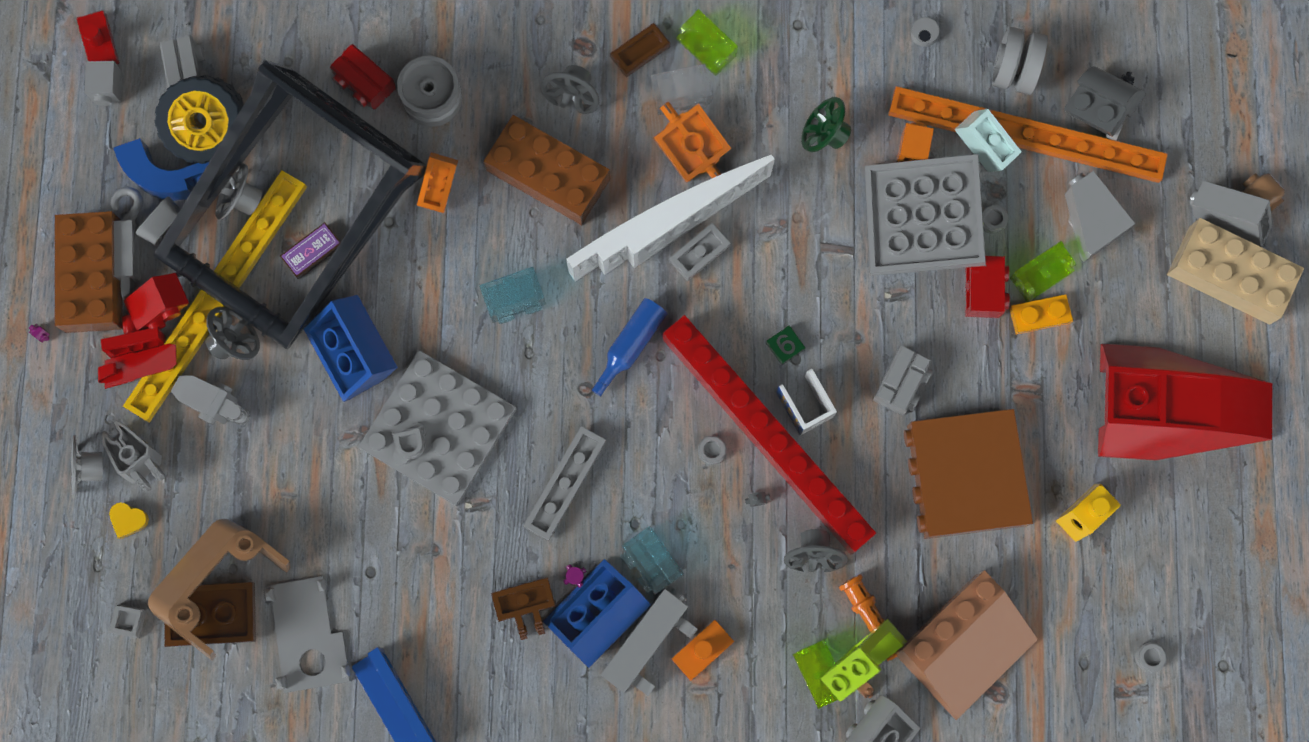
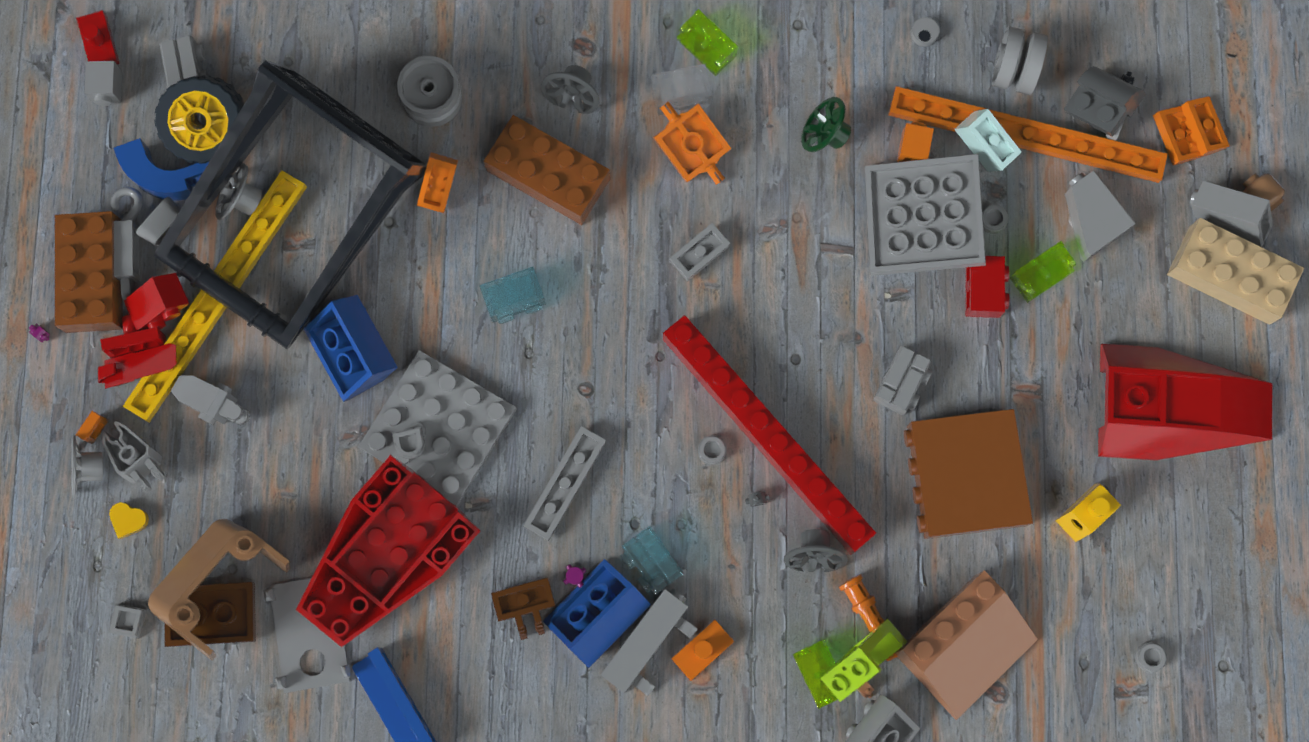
dark grey wheel [206,307,260,360] -> none
medium lavender tile [280,222,341,279] -> none
red brick [330,44,396,110] -> none
white slope [566,155,775,282] -> none
blue piece [592,298,667,397] -> none
reddish brown tile [610,23,671,78] -> none
dark green tile [766,325,806,365] -> none
white piece [776,369,837,436] -> none
light orange plate [1009,294,1073,335] -> none
none -> orange tile [76,411,108,444]
none -> red wedge [296,454,481,647]
none -> orange slope [1153,96,1230,166]

